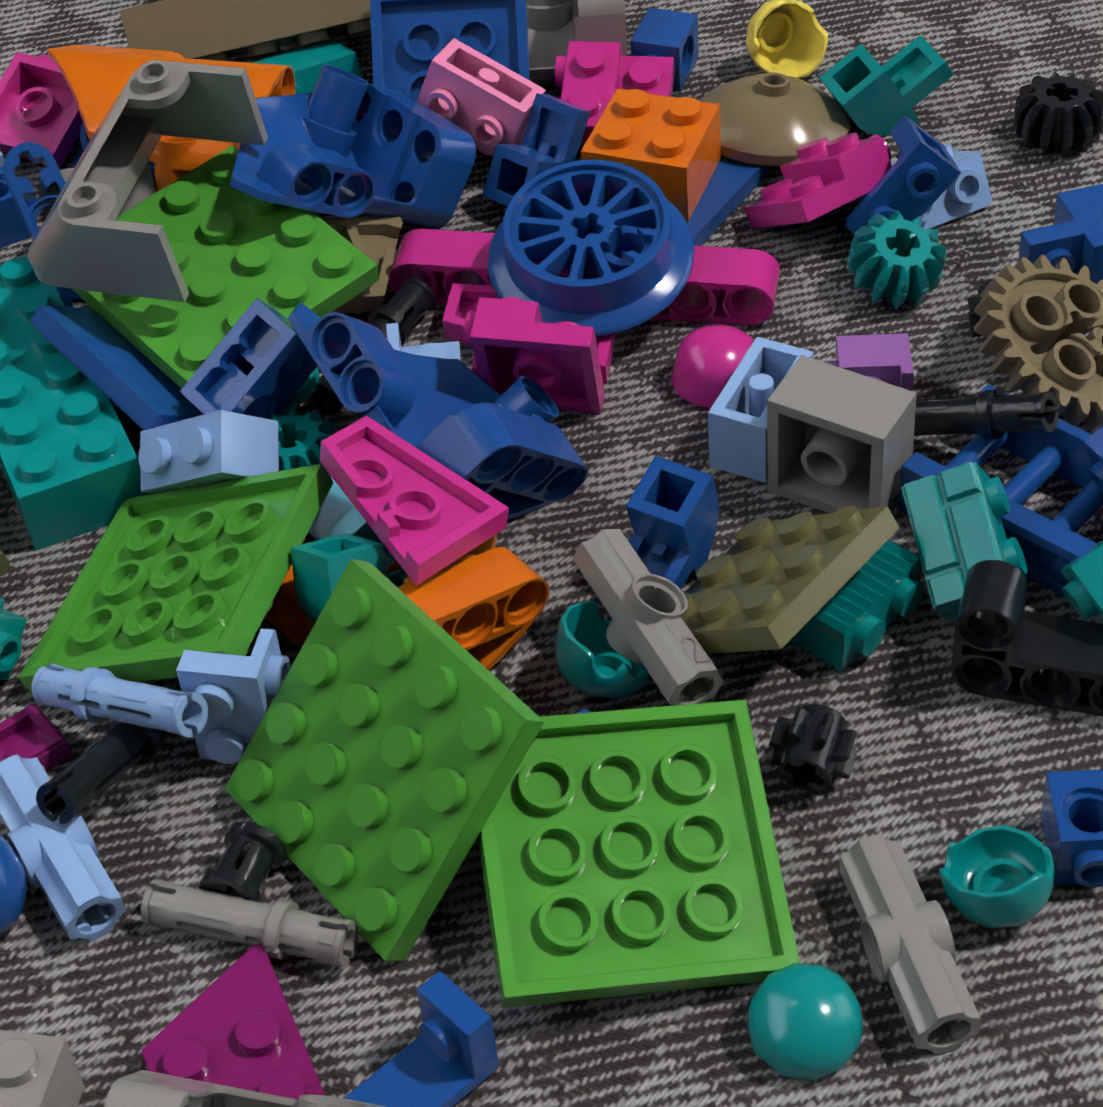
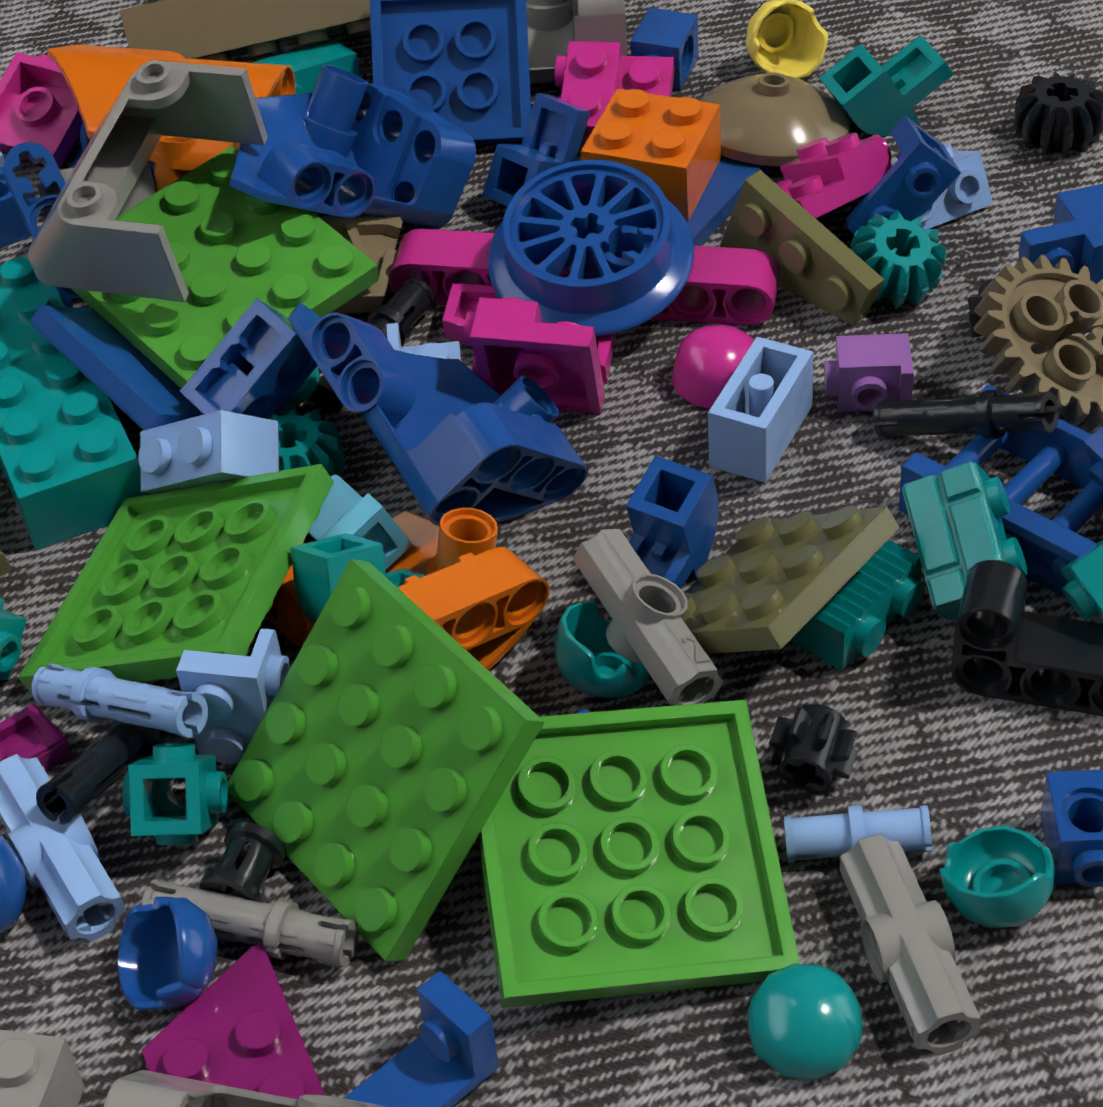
dark pink wing [320,416,509,585] -> none
bright pink brick [417,38,546,156] -> none
light grey brick [767,355,917,513] -> none
none -> blue hair [117,897,218,1010]
none -> teal brick [122,743,228,845]
none -> olive wing [719,170,885,326]
none -> light blue pin [784,805,932,863]

